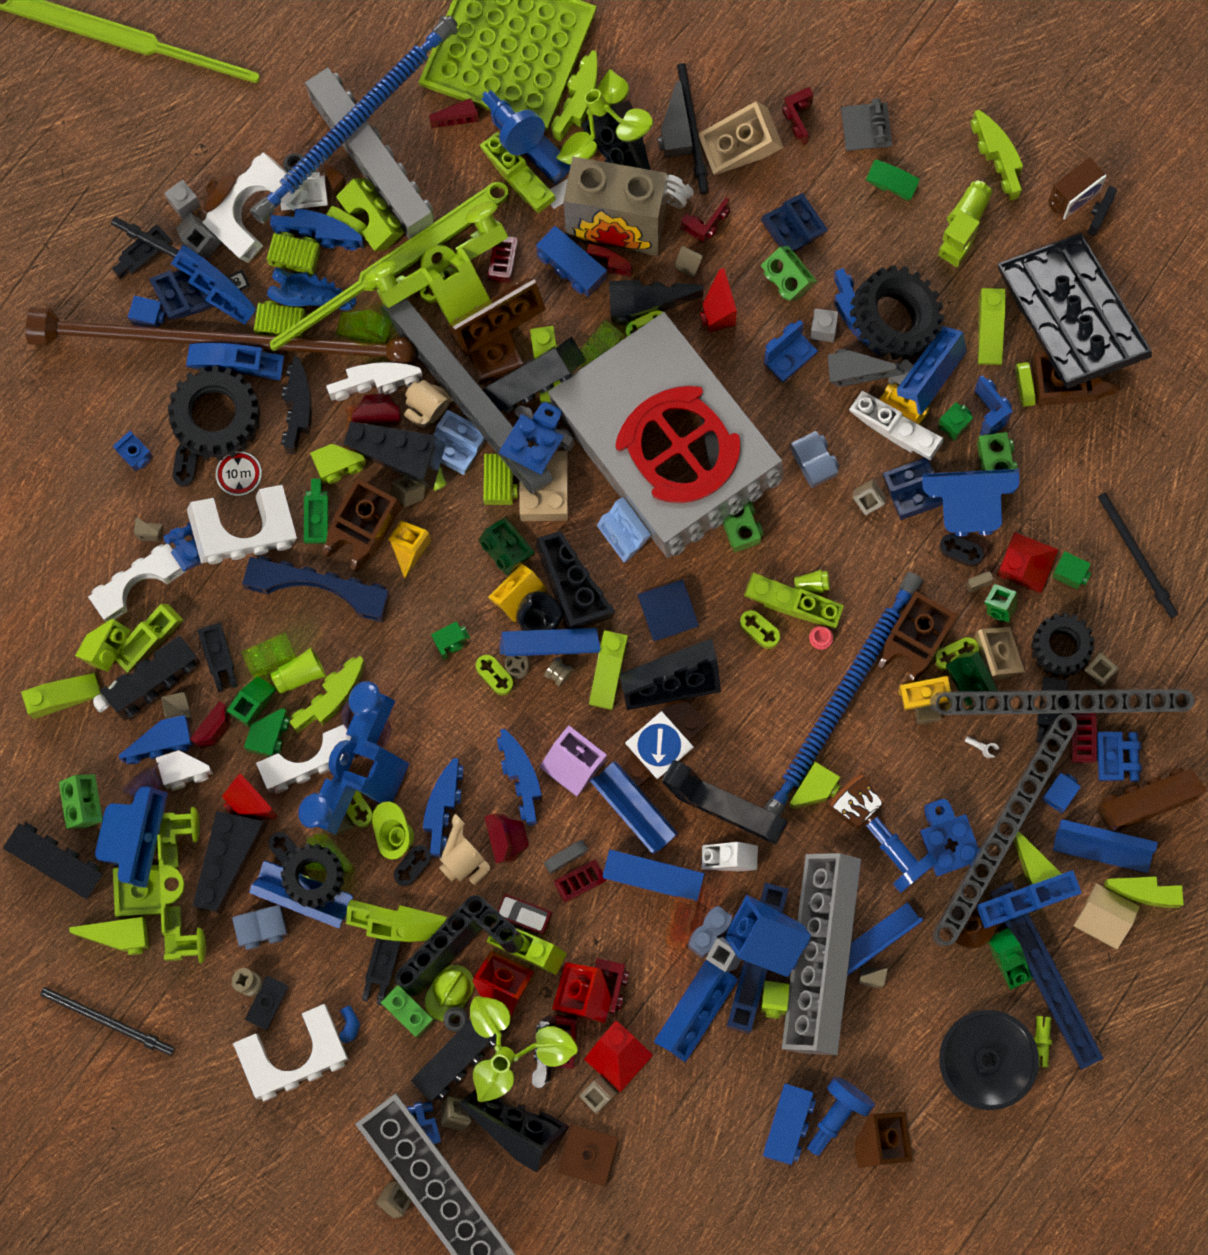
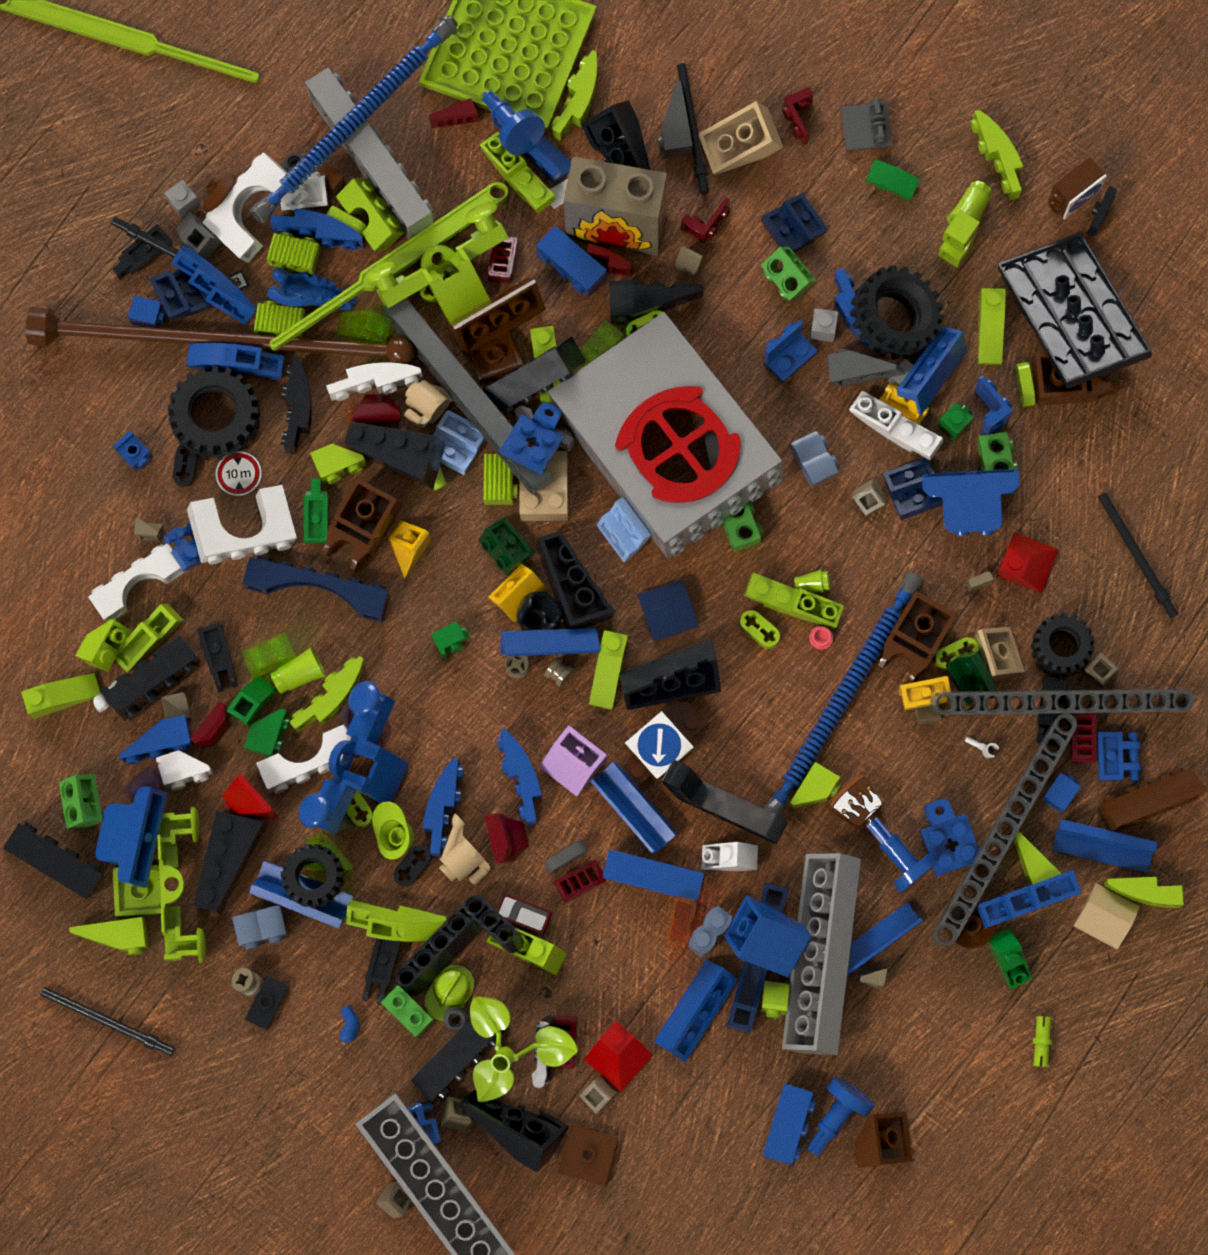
white arch [233,1004,349,1102] -> none
black beam [269,832,306,872] -> none
dark tan slope [391,476,425,507] -> none
red slope [472,951,535,1019] -> none
lime beam [476,655,514,696] -> none
red slope [552,962,612,1023] -> none
lime plant [556,69,653,165] -> none
dark red bracket [595,958,629,1015] -> none
white wheel [667,175,694,209] -> none
red slope [699,268,737,333] -> none
light grey brick [706,936,742,972] -> none
black beam [939,534,984,567] -> none
black dish [939,1010,1039,1110] -> none
green brick [984,584,1017,622] -> none
dark blue plate [989,882,1104,1070] -> none
green brick [1052,551,1092,590] -> none

